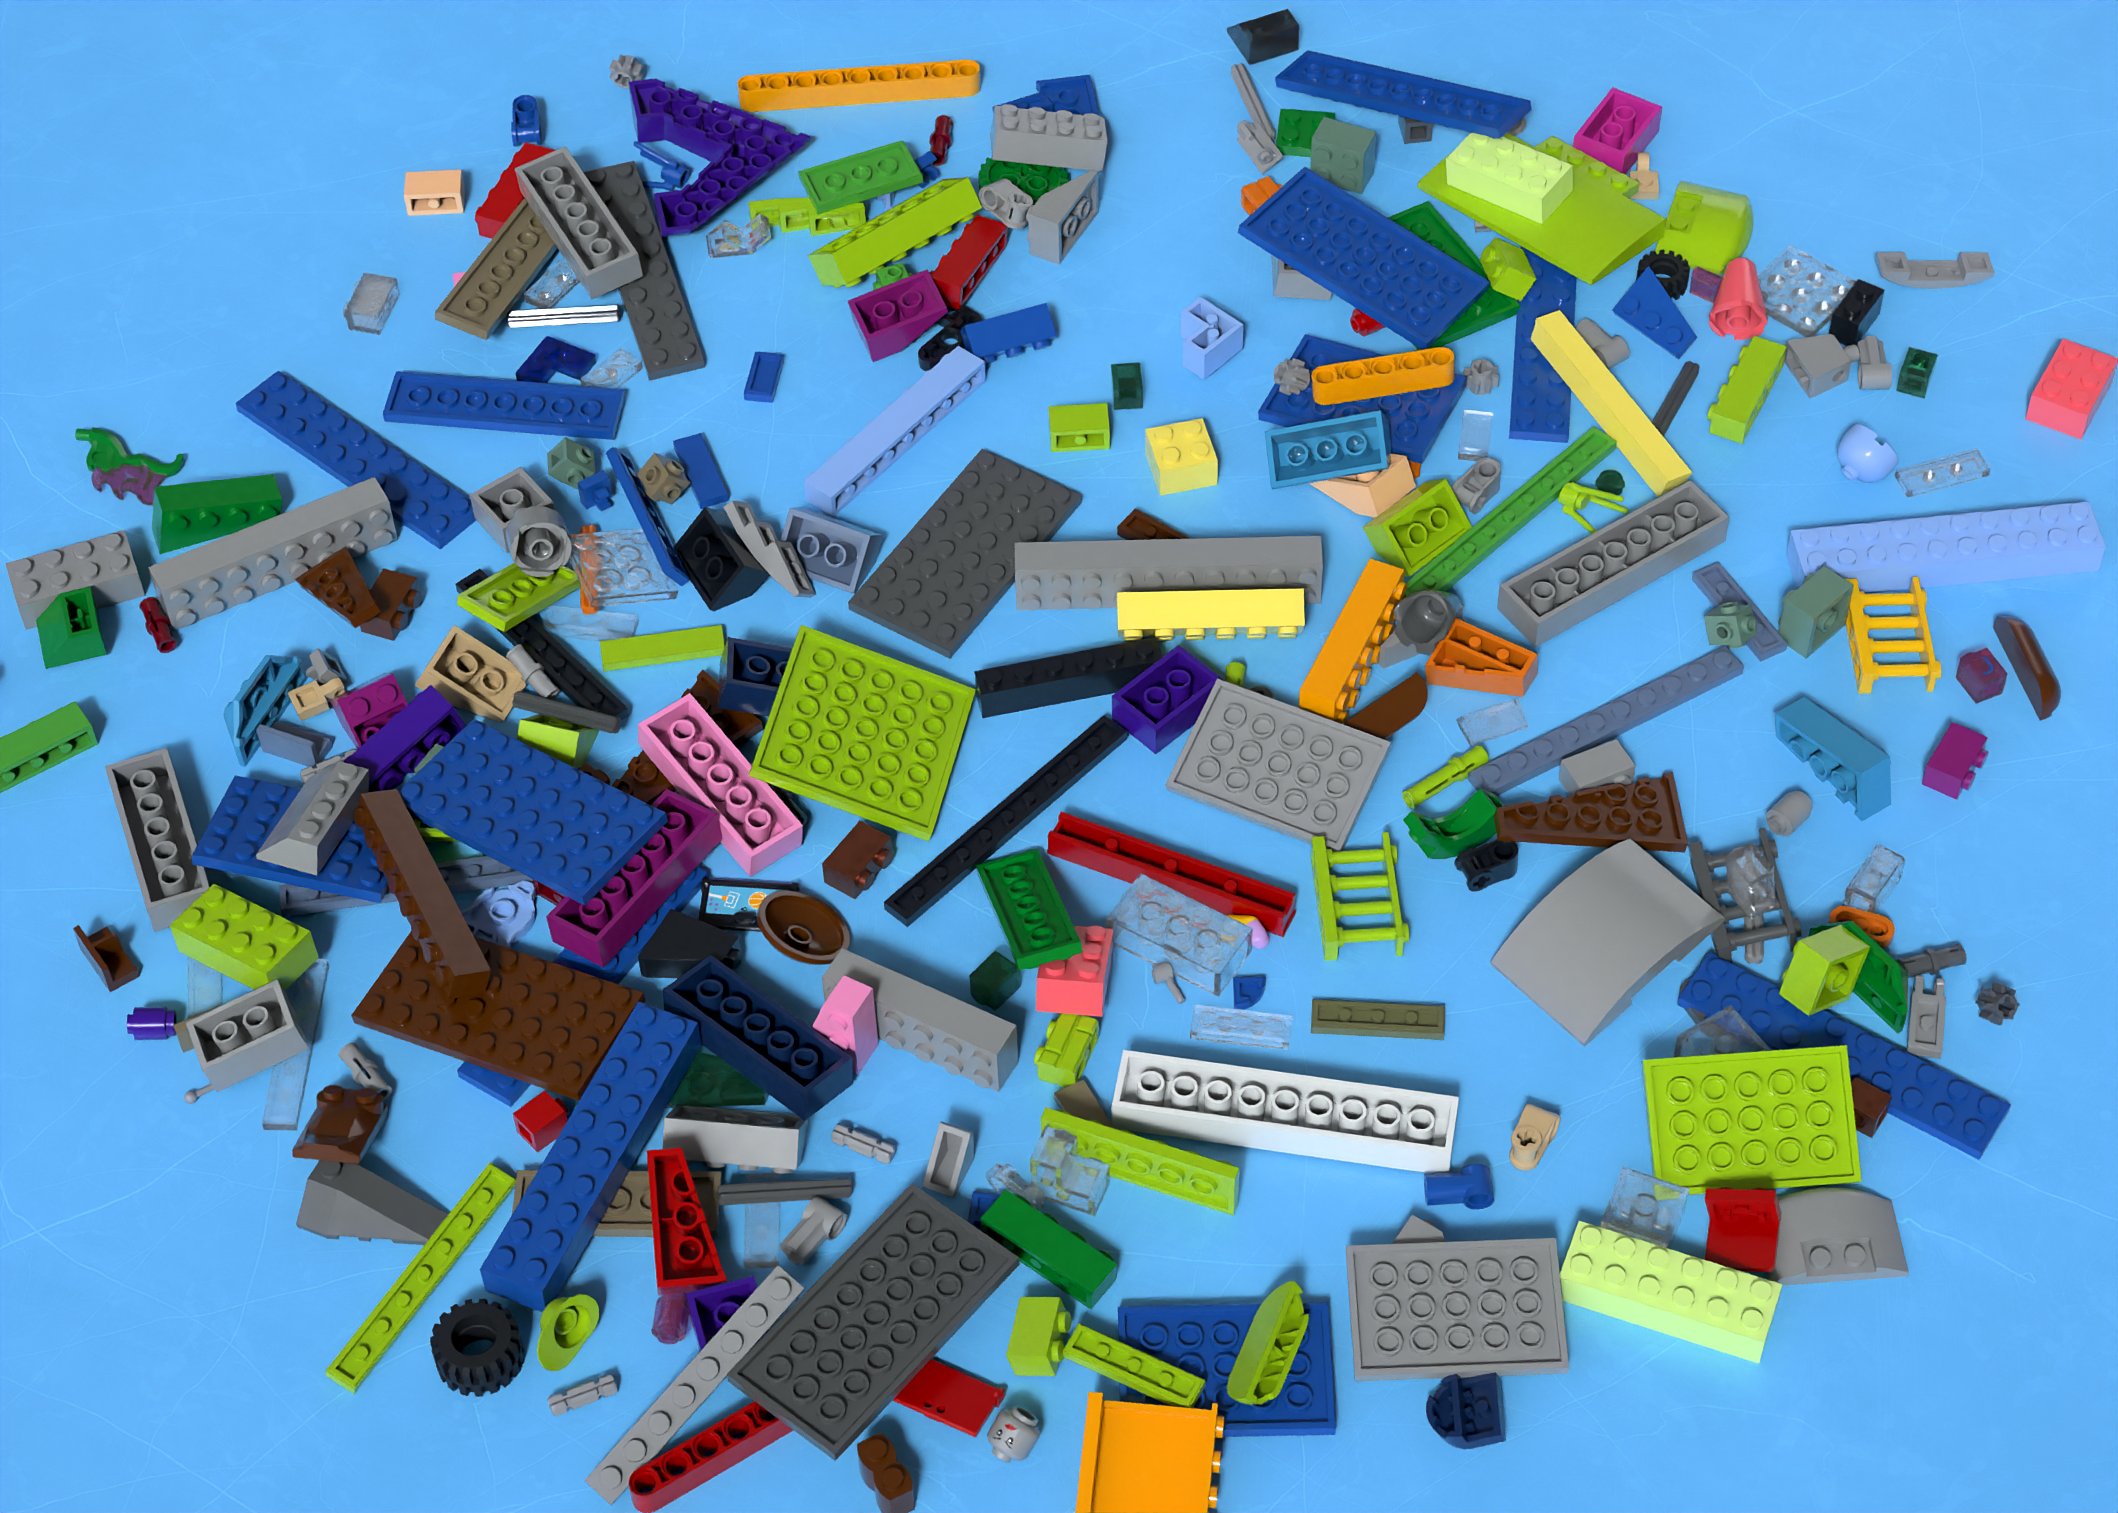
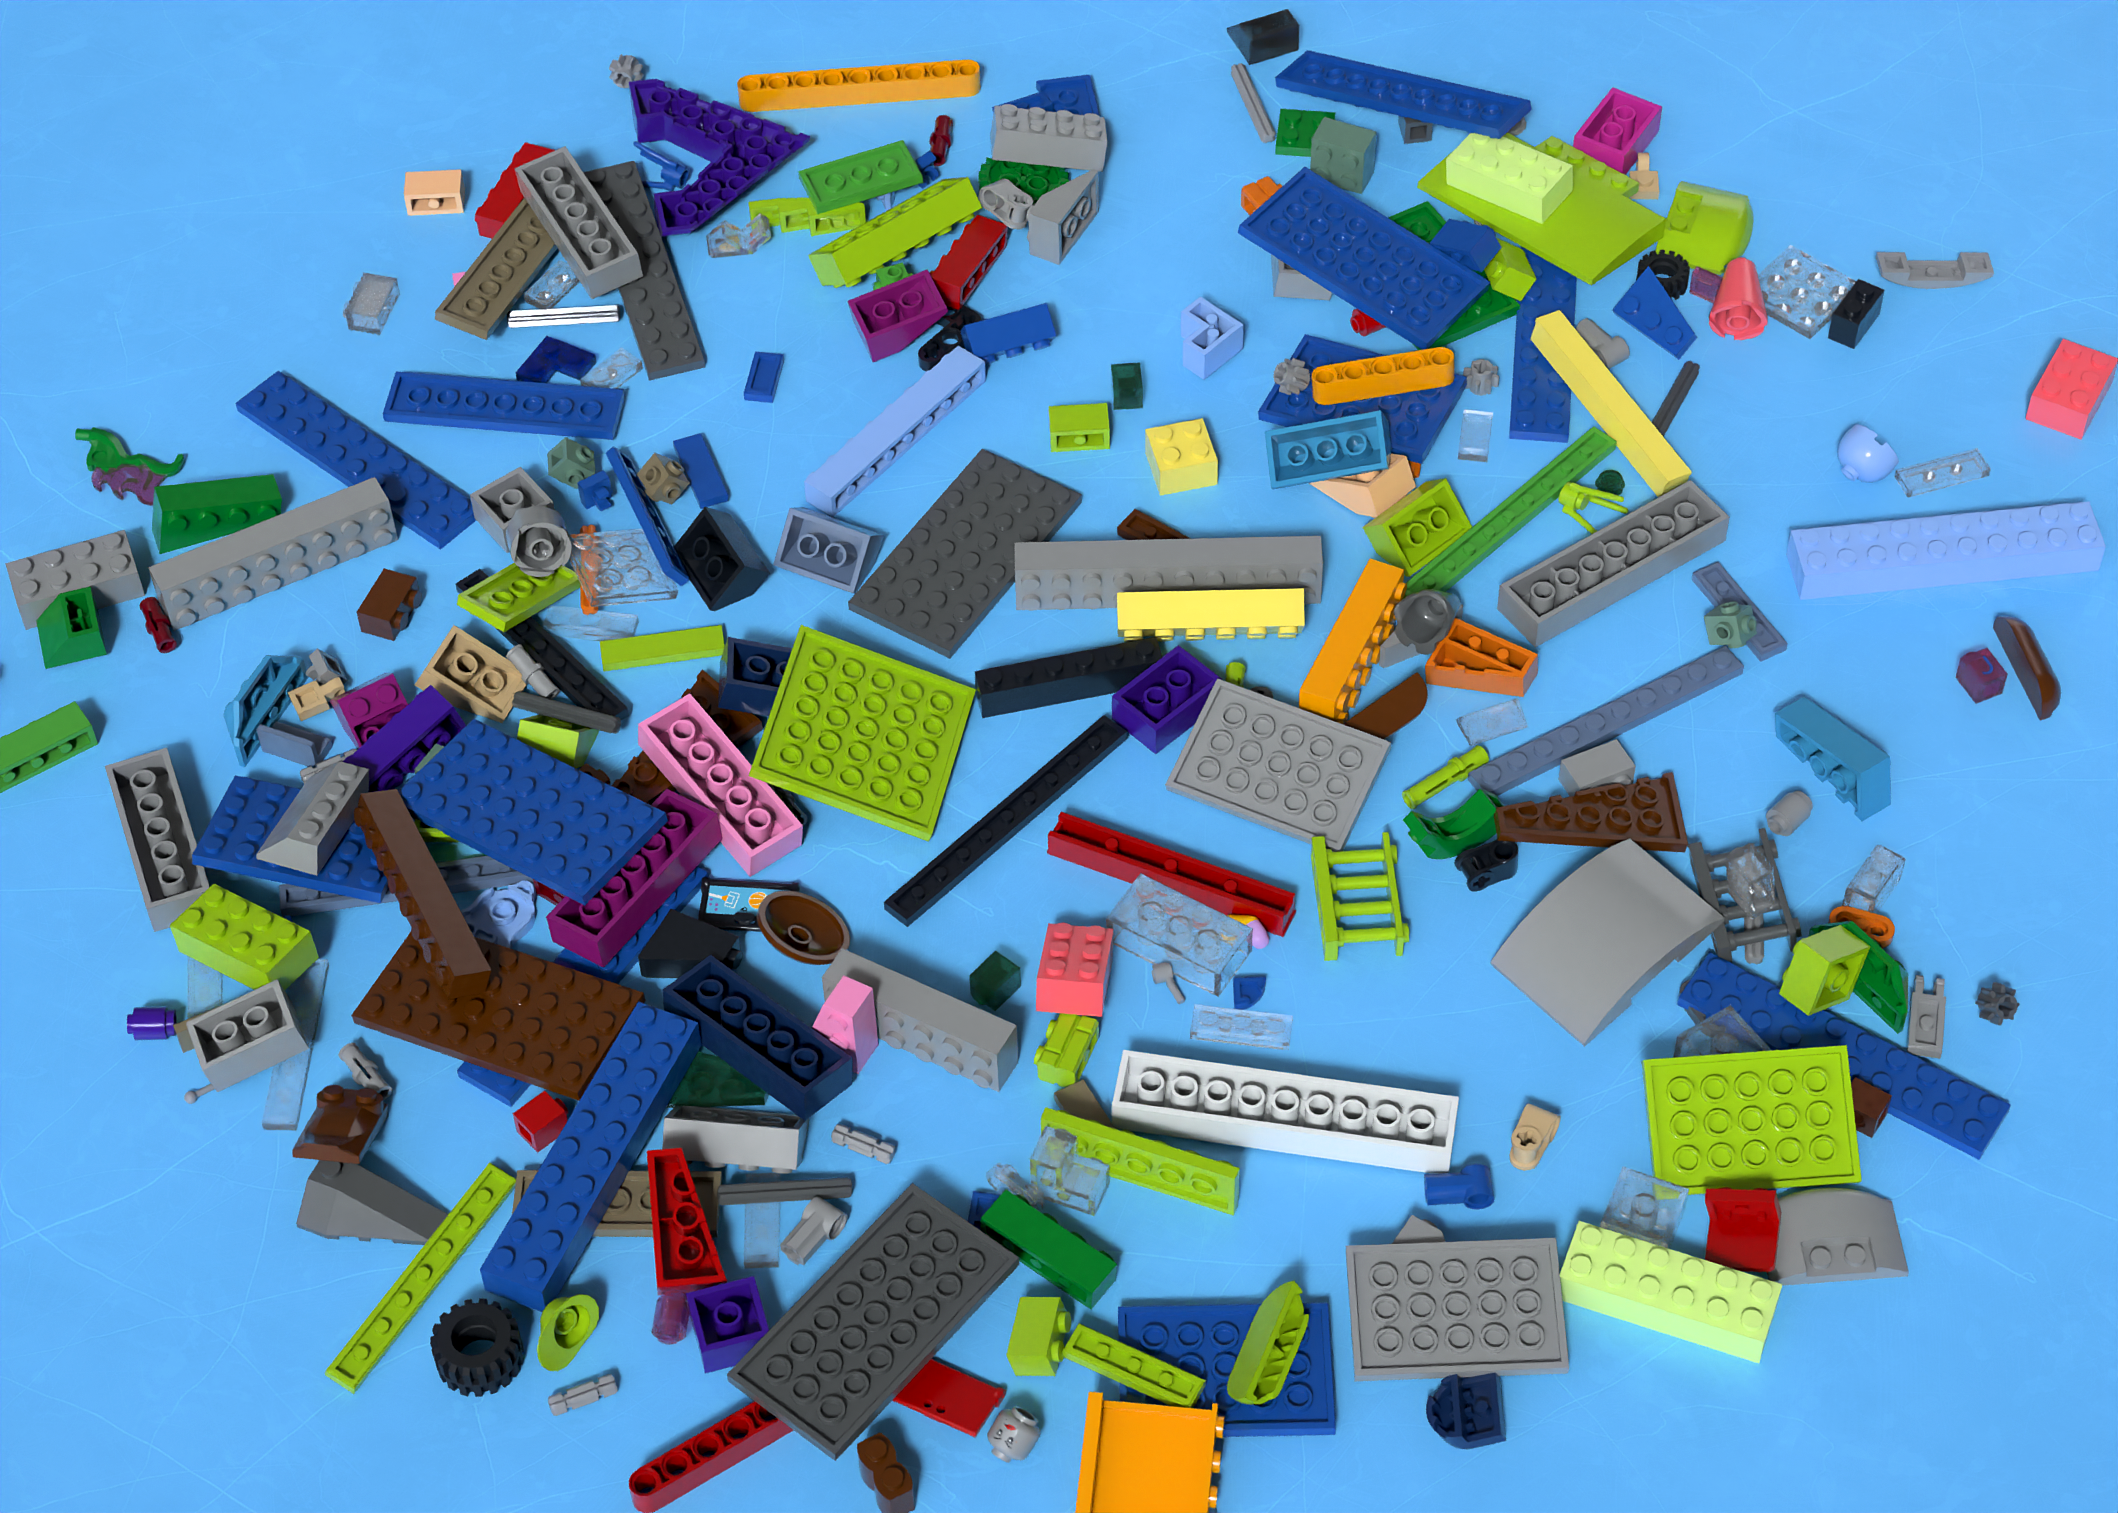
reddish brown panel [73,925,139,992] -> none
reddish brown wing [295,546,381,628] -> none
blue piece [511,95,542,147] -> none
light grey plate [584,1265,804,1506] -> none
light grey slope [723,501,815,598] -> none
copper brick [822,820,893,900] -> none
light grey slope [922,1122,975,1197] -> none
green plate [976,849,1083,970] -> none
light grey hinge [1236,120,1284,174] -> none
olive tile [1311,999,1445,1040] -> none
light grey piece [1451,458,1501,514] -> none
lime brick [1707,336,1787,444] -> none
sand green brick [1778,566,1854,659] -> none
light grey torso [1784,334,1860,399] -> none
yellow fence [1845,577,1941,694] -> none
light grey piece [1857,336,1892,390] -> none
clear green brick [1896,347,1938,399] -> none
dark grey pin [1897,944,1967,978] -> none
magenta brick [1922,722,1989,800] -> none
none -> blue brick [1429,219,1502,272]

